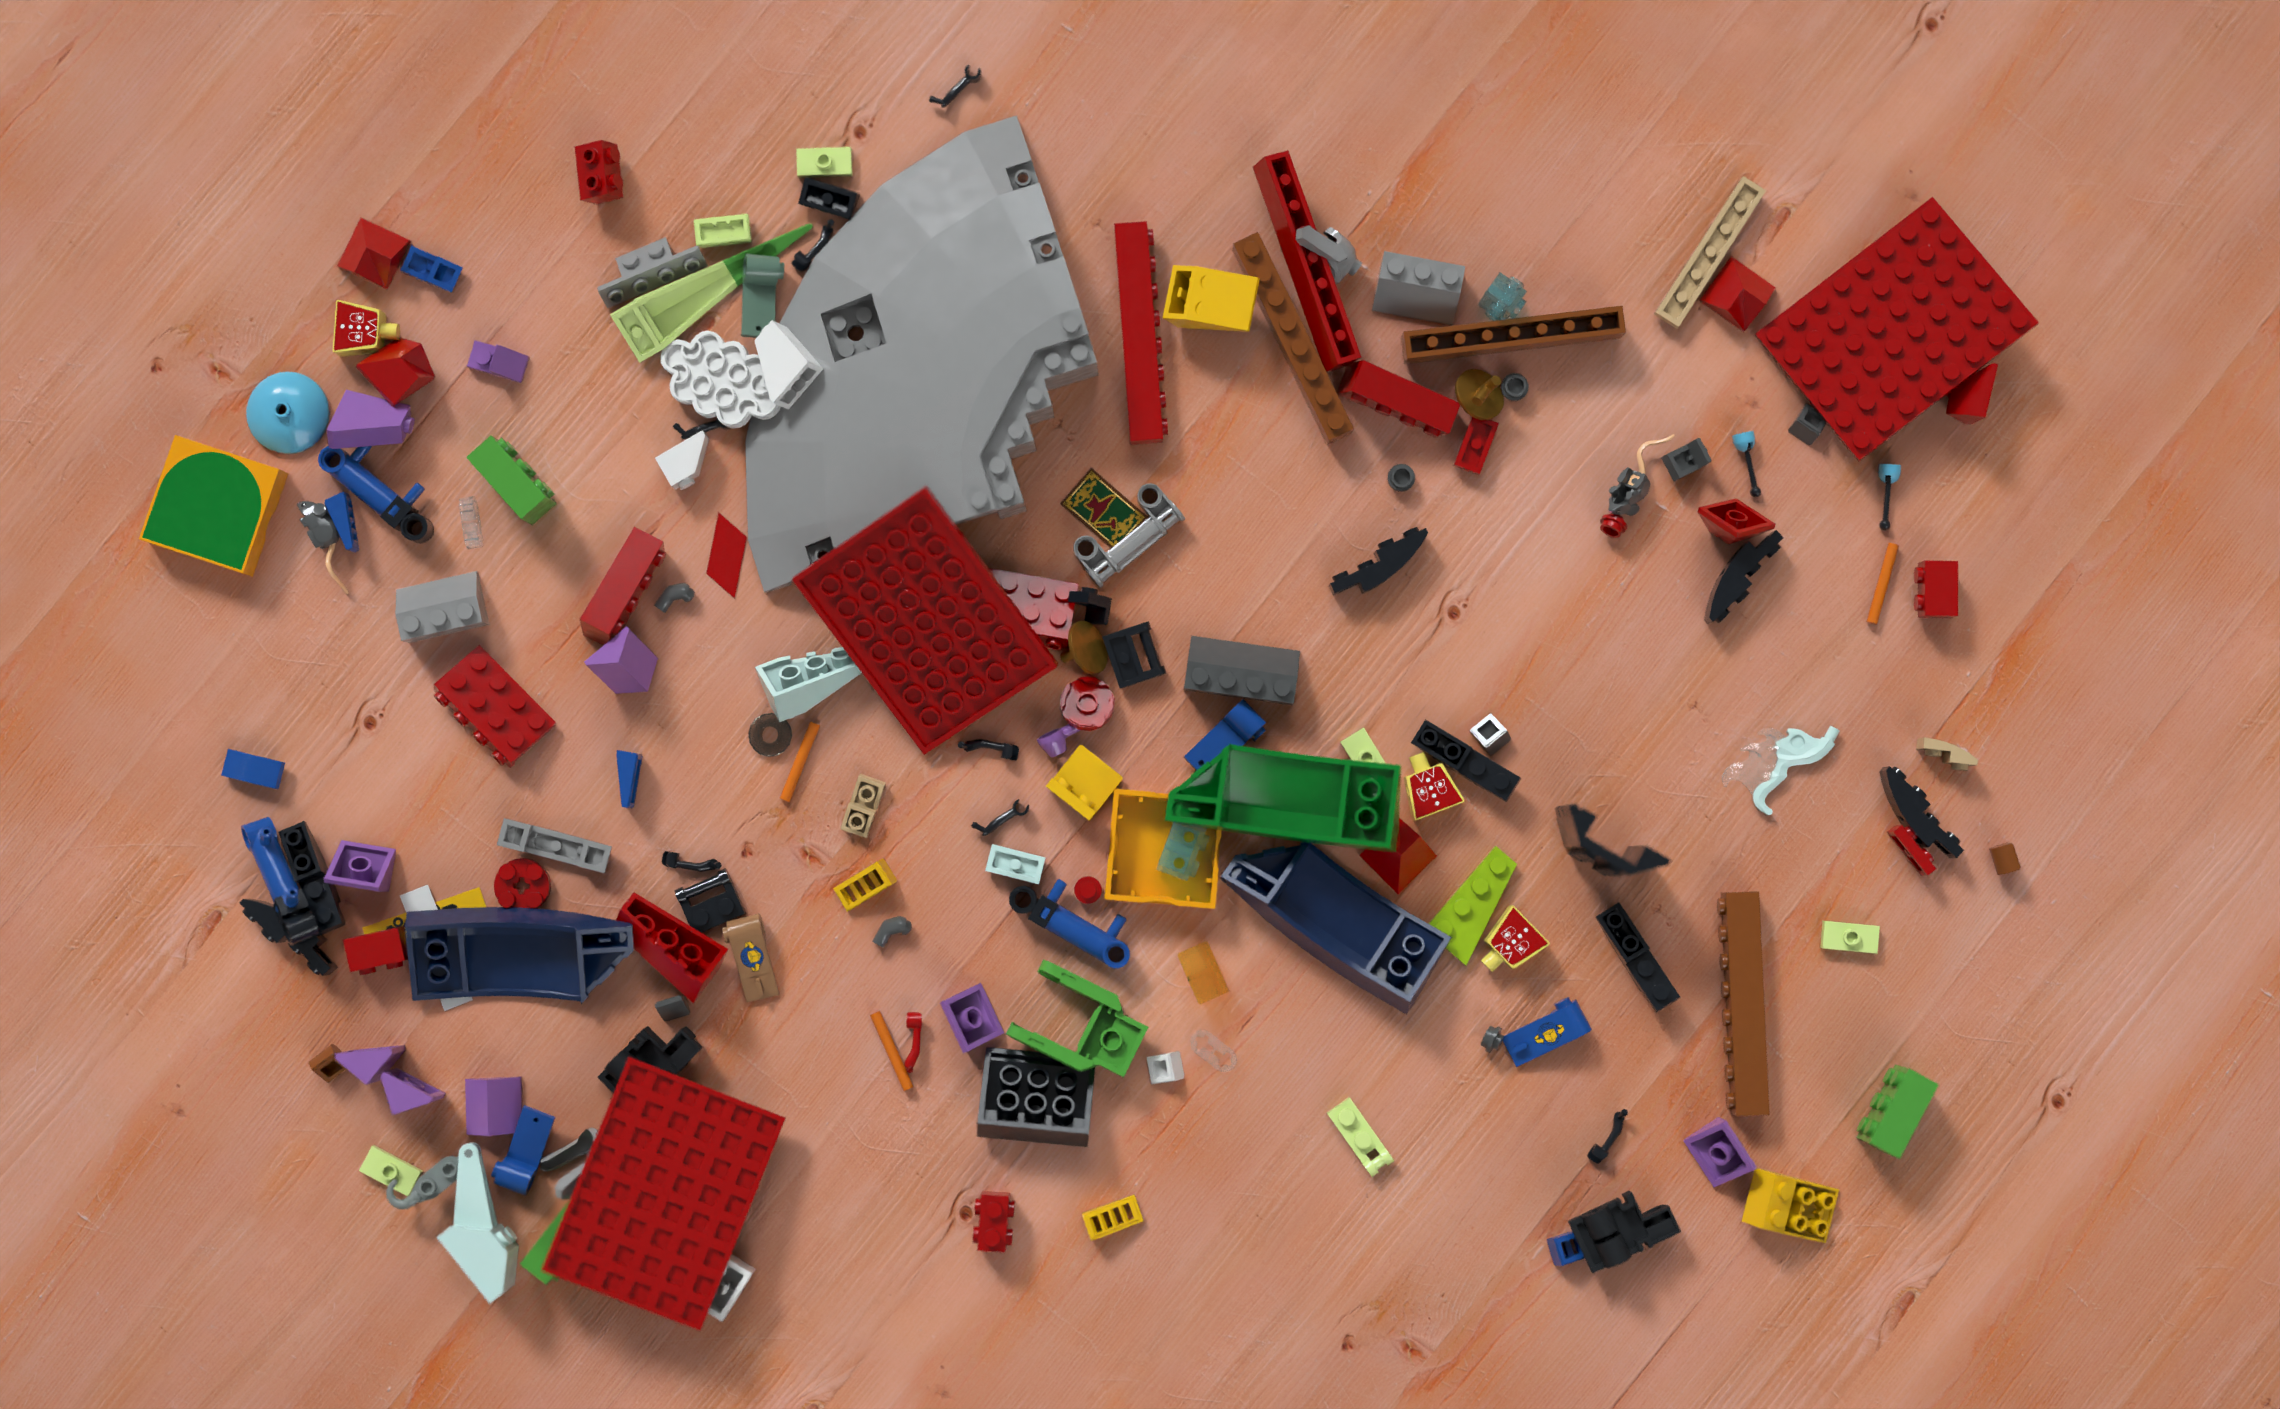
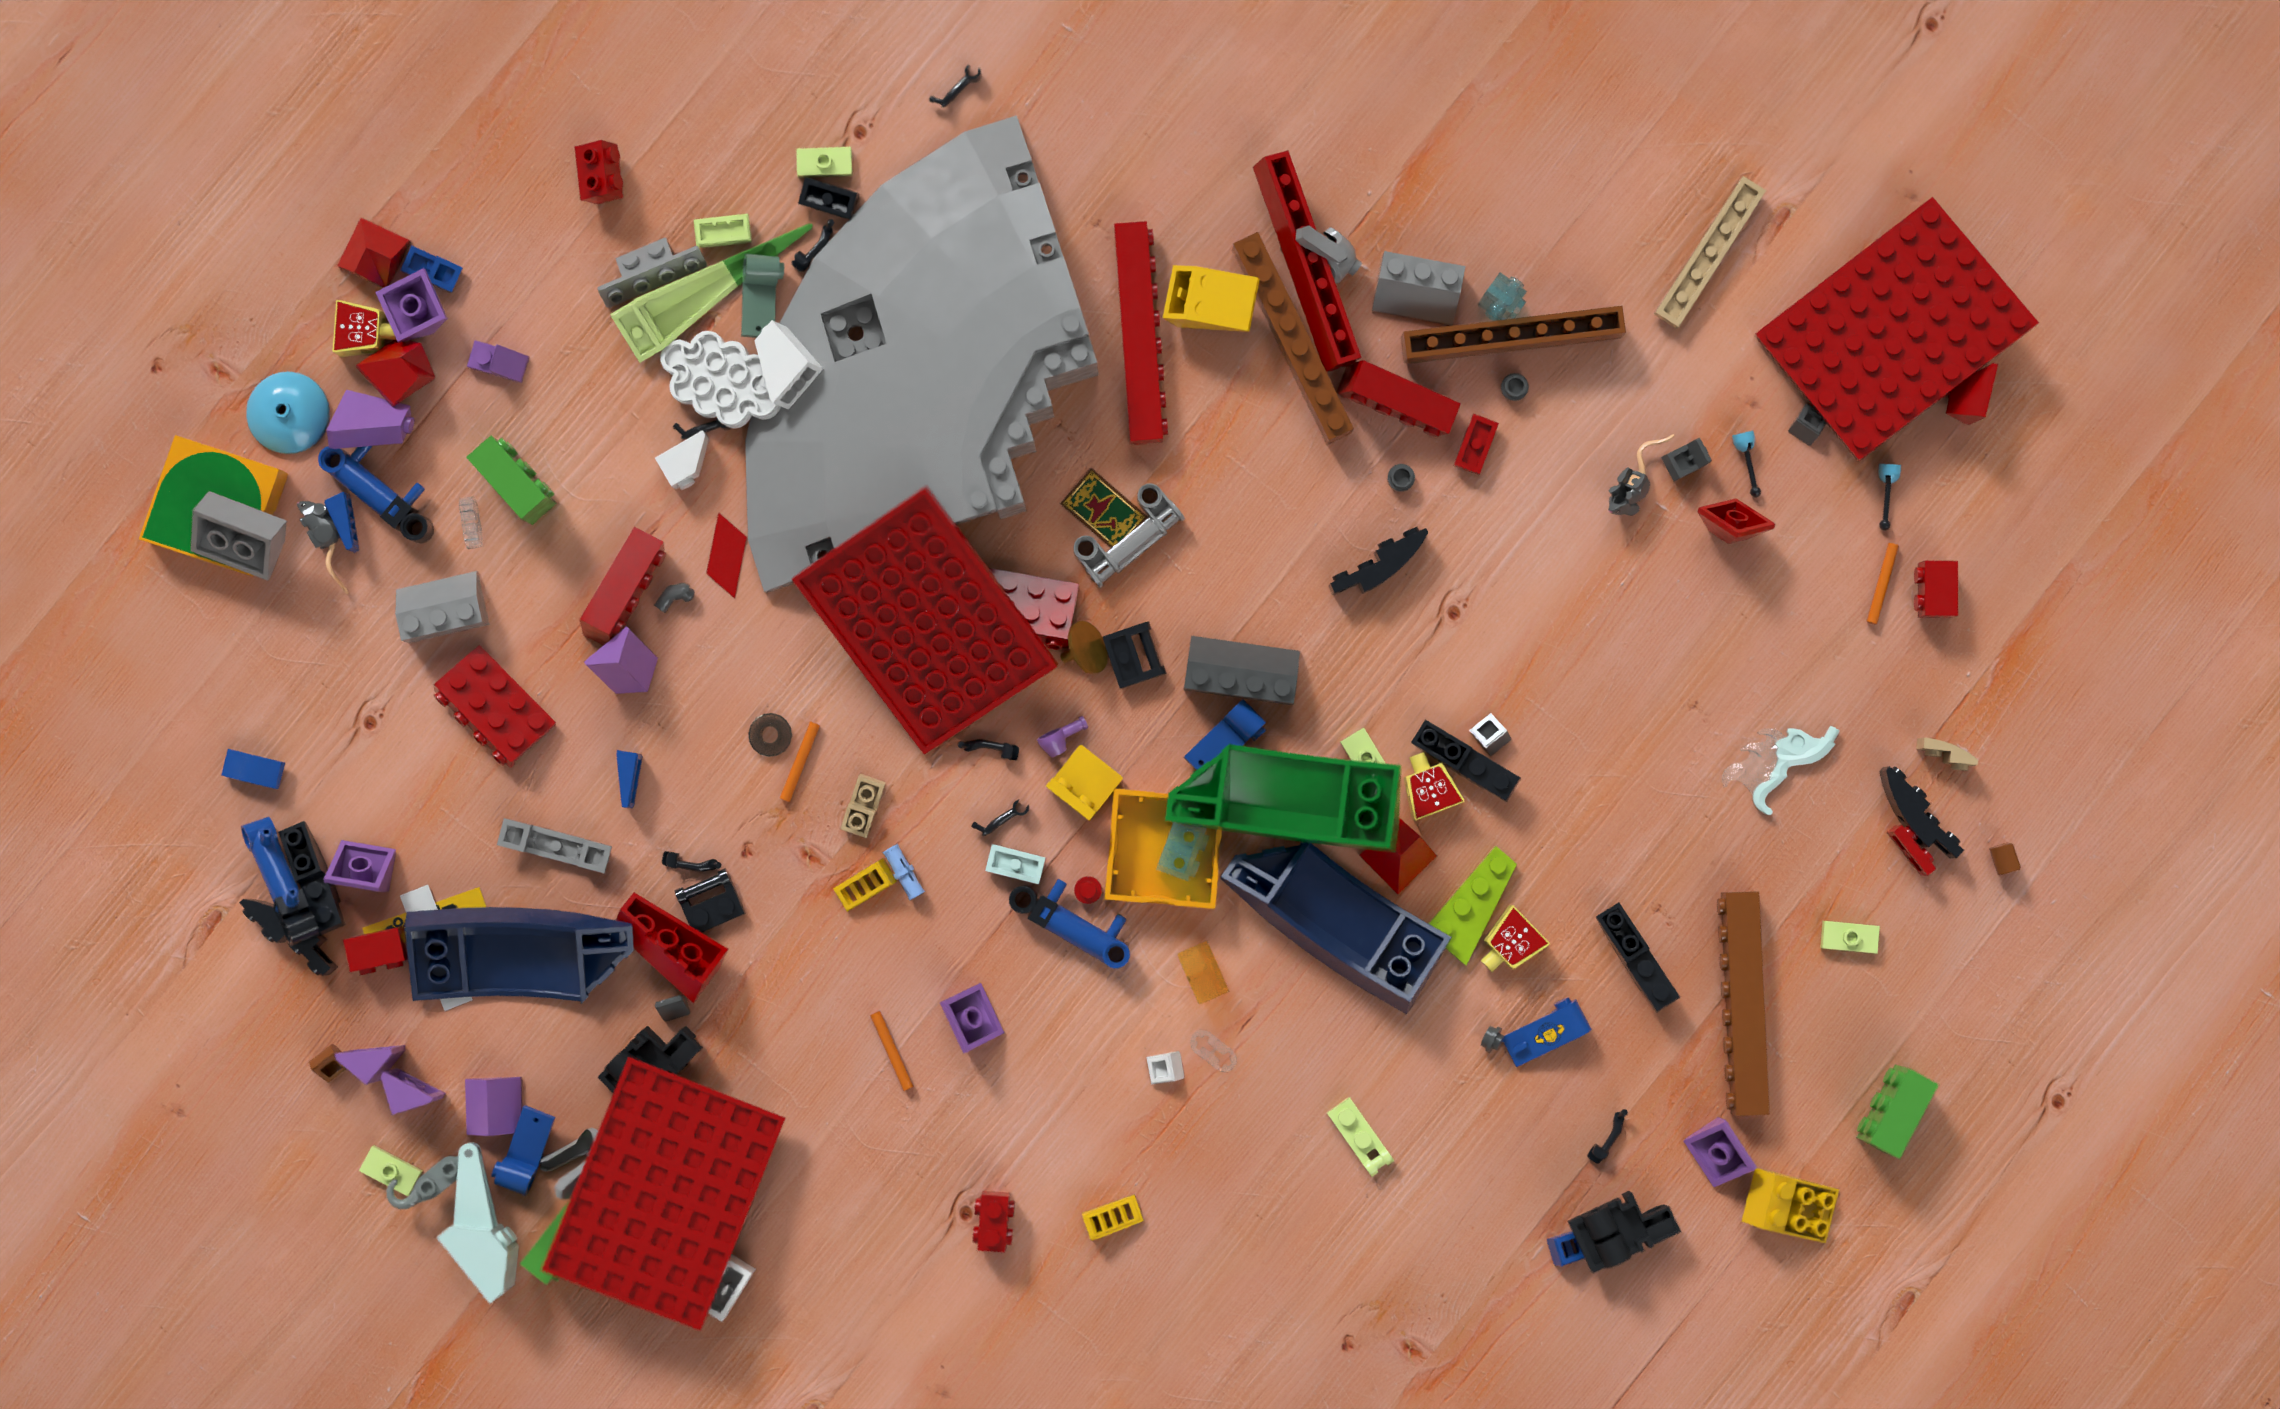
red plate [494,858,551,909] -> none
medium nougat door [722,914,779,1002] -> none
light aqua wedge [755,647,862,722] -> none
dark grey arm [872,916,912,948] -> none
red piece [904,1012,922,1073] -> none
black slope [977,1047,1095,1147] -> none
bright green plate [1006,959,1148,1078] -> none
tile [1060,677,1115,731] -> none
black bracket [1068,587,1112,625] -> none
pearl gold shield [1455,369,1504,420] -> none
black slope [1555,804,1671,877] -> none
red plate [1600,513,1627,538] -> none
red slope [1699,256,1776,332] -> none
black slope [1704,530,1784,624] -> none
none -> light grey slope [191,491,287,581]
none -> medium lavender slope [375,268,448,342]
none -> light blue pin [882,844,925,900]

